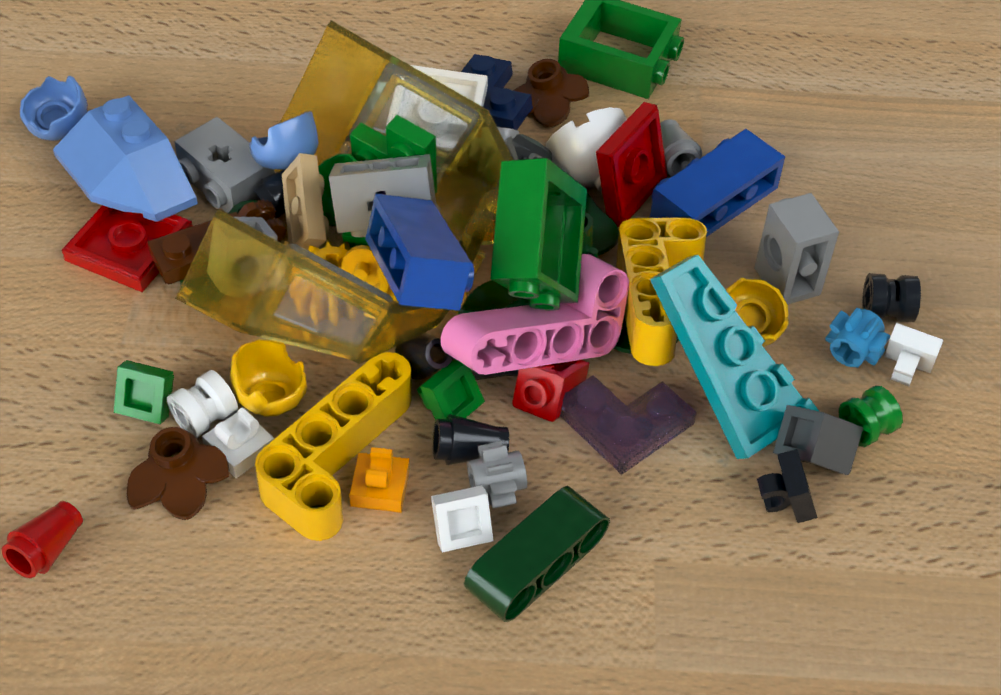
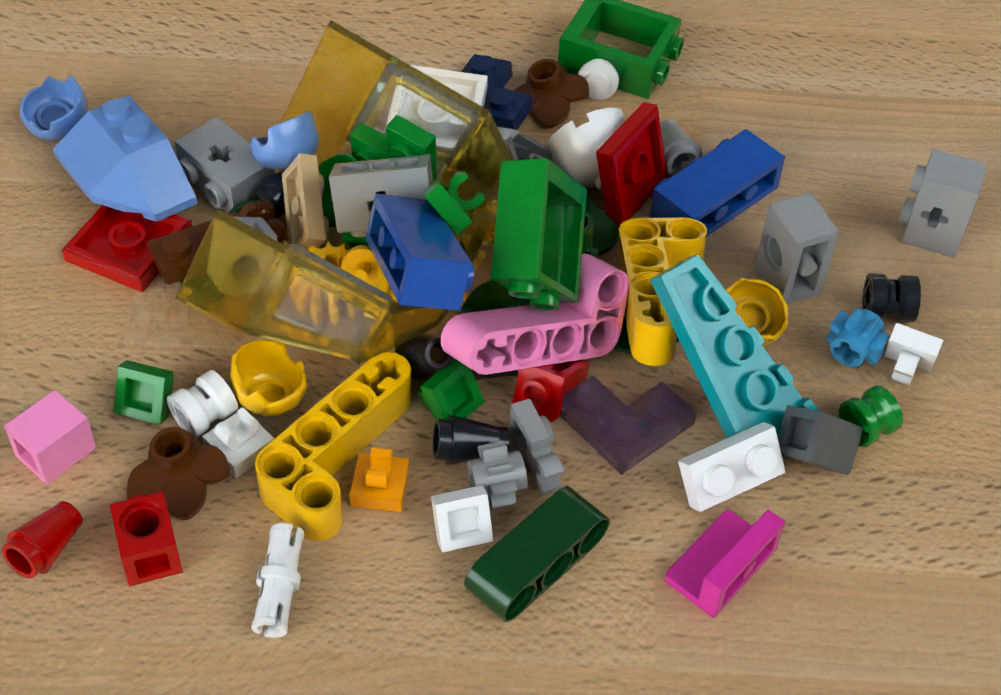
black tile [757,449,818,523] -> none
none -> bright pink panel [4,391,96,485]
none -> red brick [110,491,183,587]
none -> white pin [251,523,305,638]
none -> green tile [424,171,485,235]
none -> light grey plate [509,399,564,495]
none -> white plate [578,59,619,100]
none -> dark pink panel [665,509,786,618]
none -> white plate [678,422,786,512]
none -> light grey brick [899,149,987,258]

